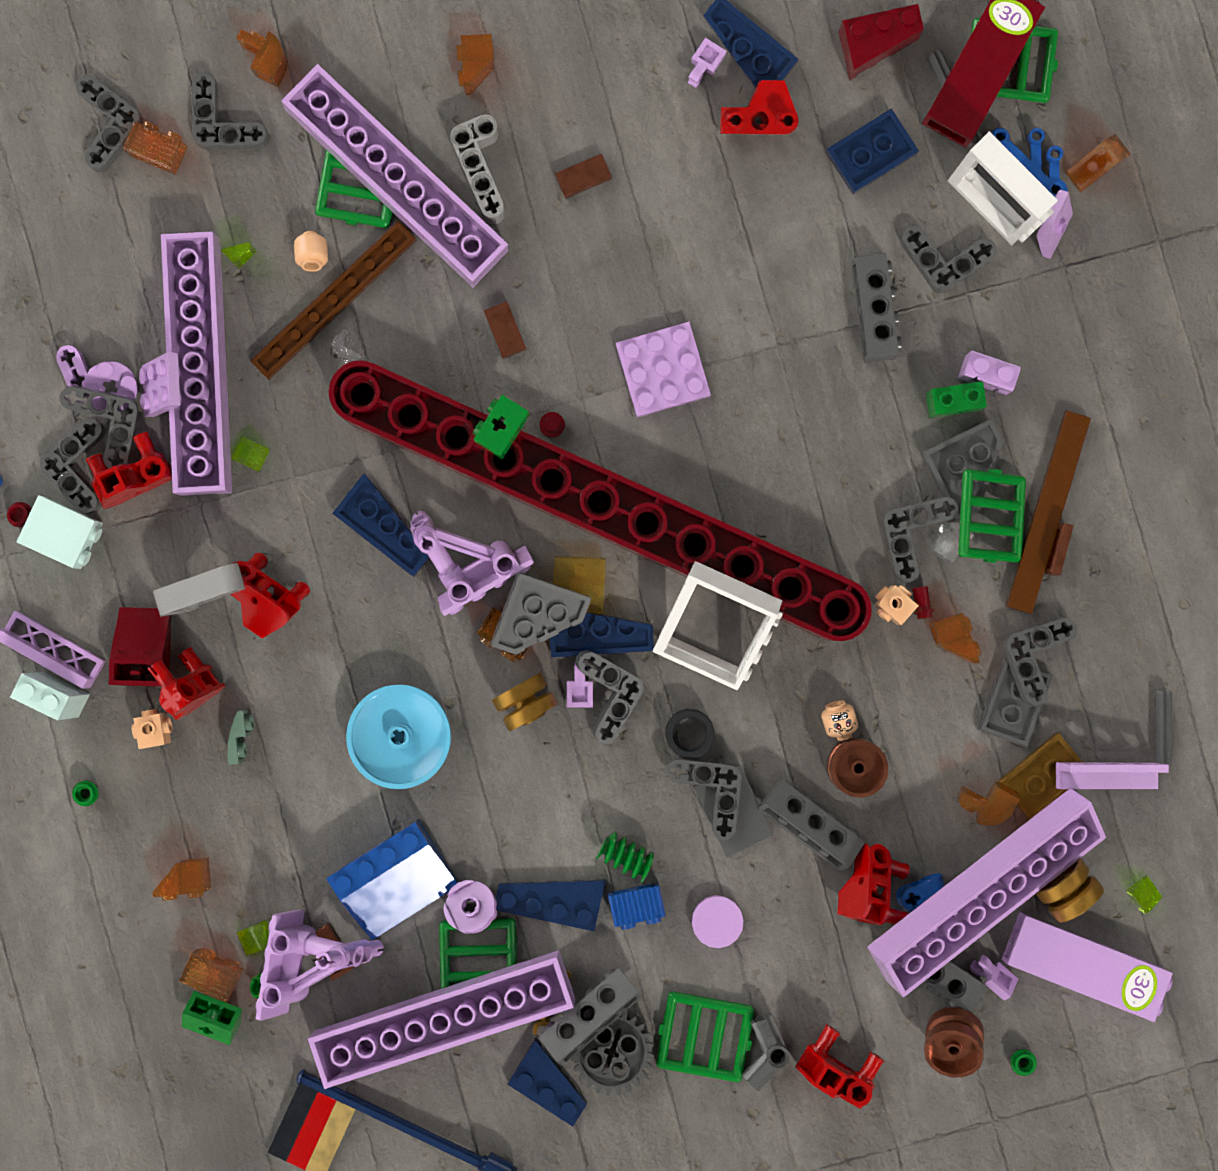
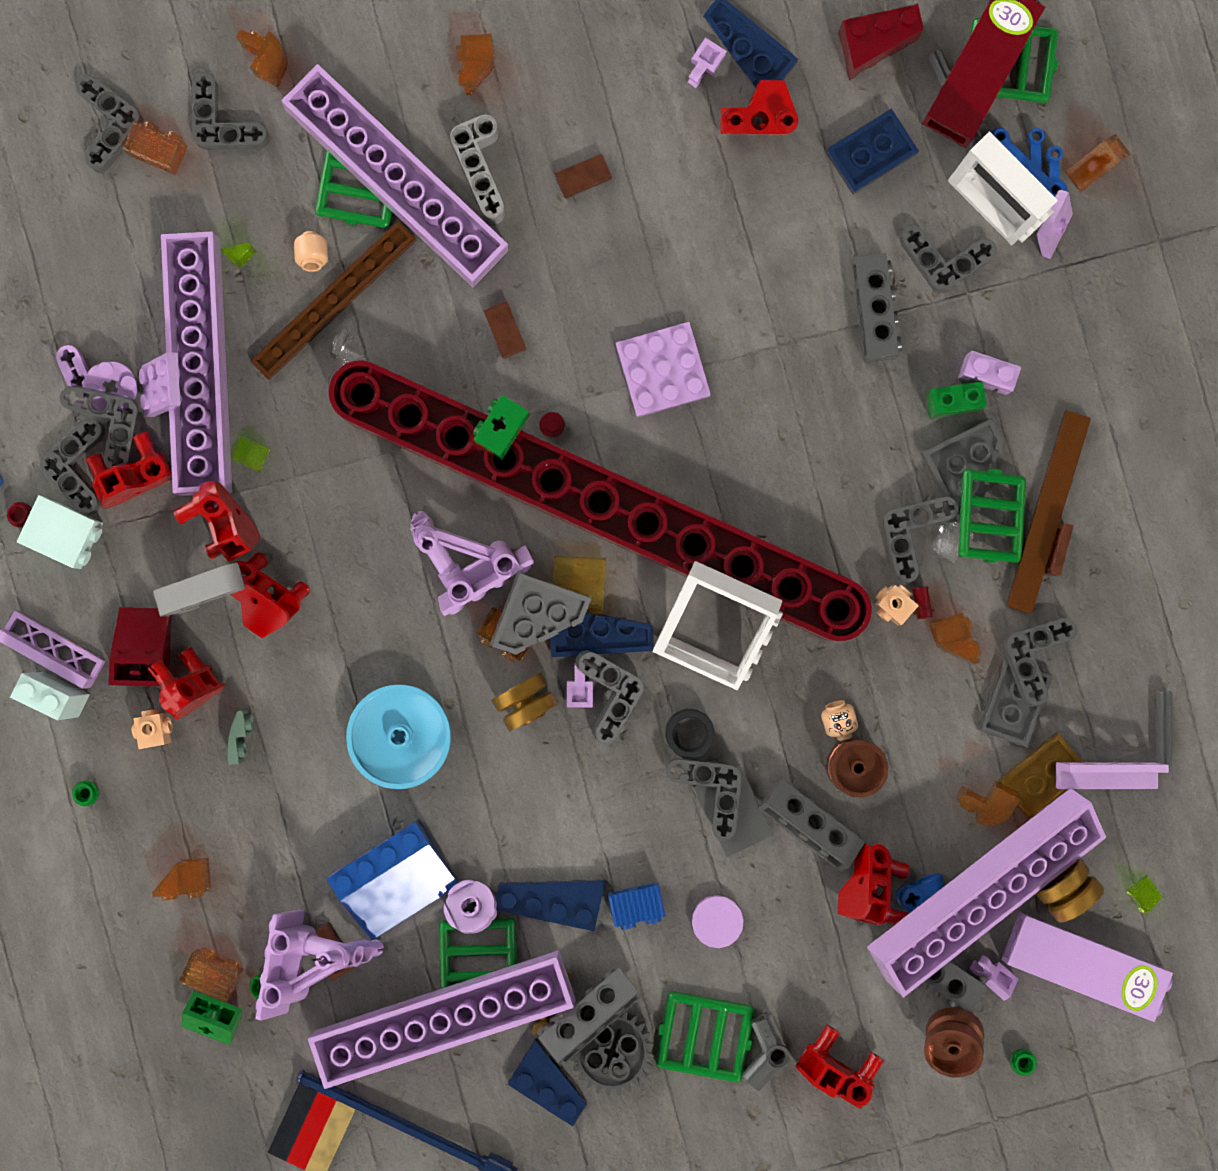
clear neon green slope [236,920,270,956] -> none
dark blue wing [332,473,429,577] -> none
green piece [595,831,654,883] -> none
none -> red piece [174,481,260,562]

